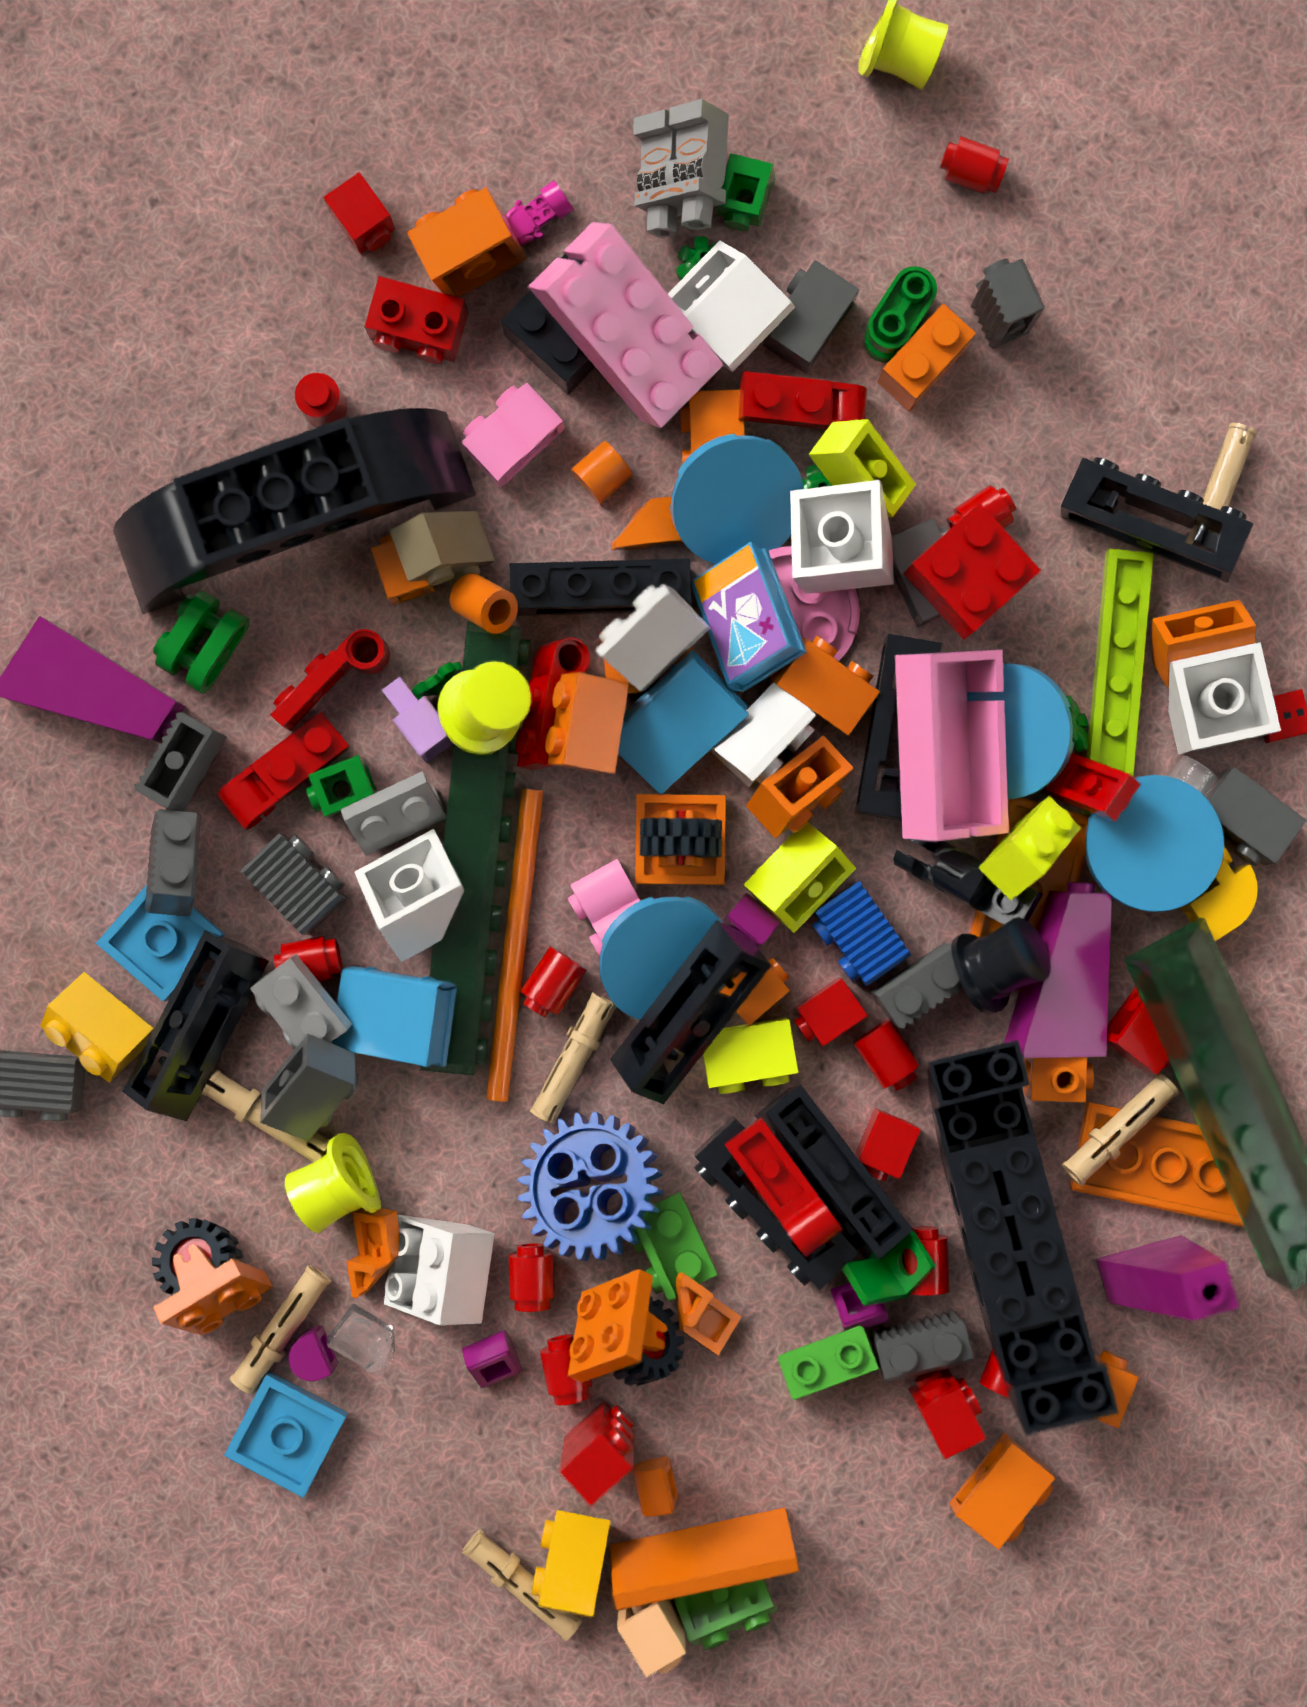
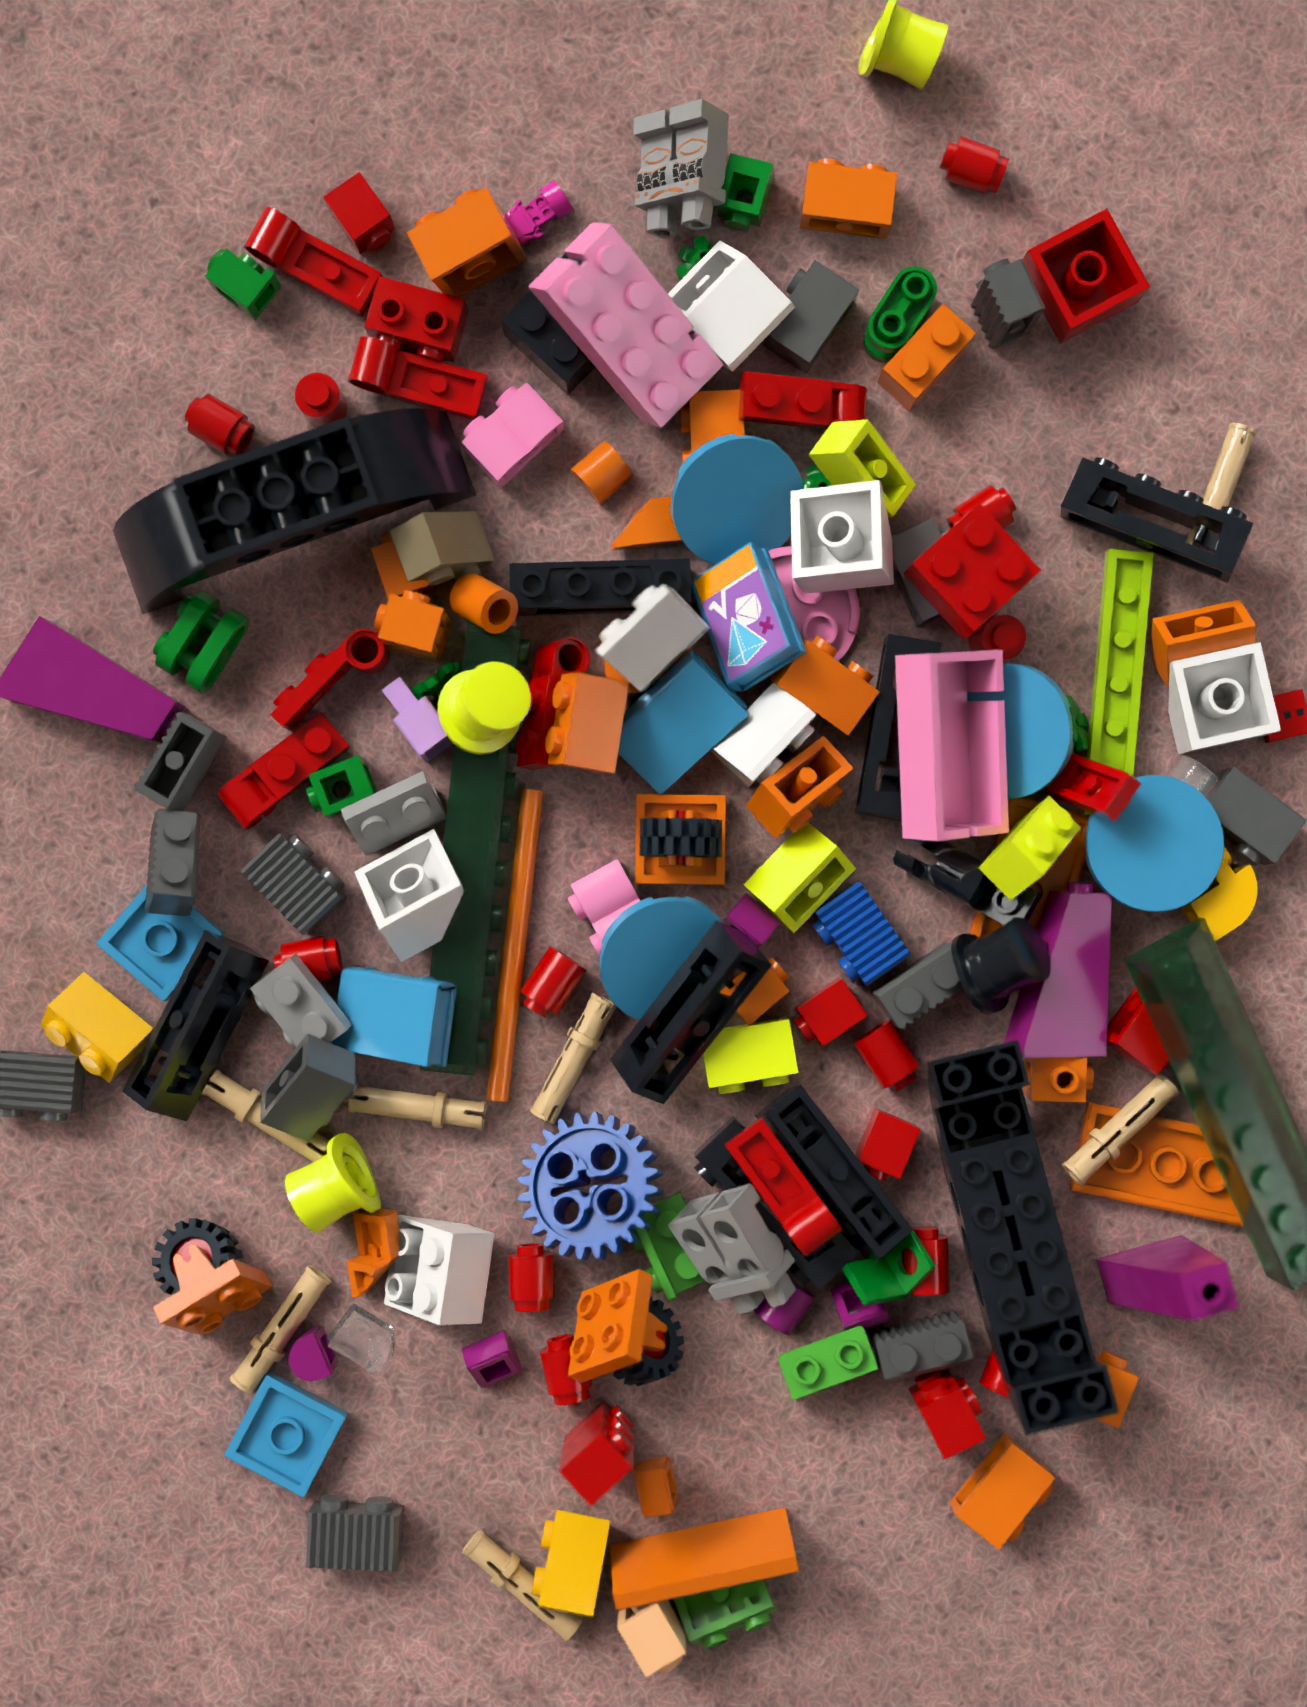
orange slope [676,1272,742,1355] -> none
none -> red brick [185,394,255,456]
none -> green brick [205,248,282,321]
none -> red plate [244,207,383,316]
none -> dark grey brick [306,1494,404,1572]
none -> red plate [348,336,488,420]
none -> tan pin [348,1084,487,1130]
none -> orange brick [374,590,452,664]
none -> light grey hips [668,1183,796,1314]
none -> magenta brick [753,1280,815,1336]
none -> orange brick [799,158,898,239]
none -> red brick [968,614,1026,660]
none -> red brick [1023,208,1150,344]

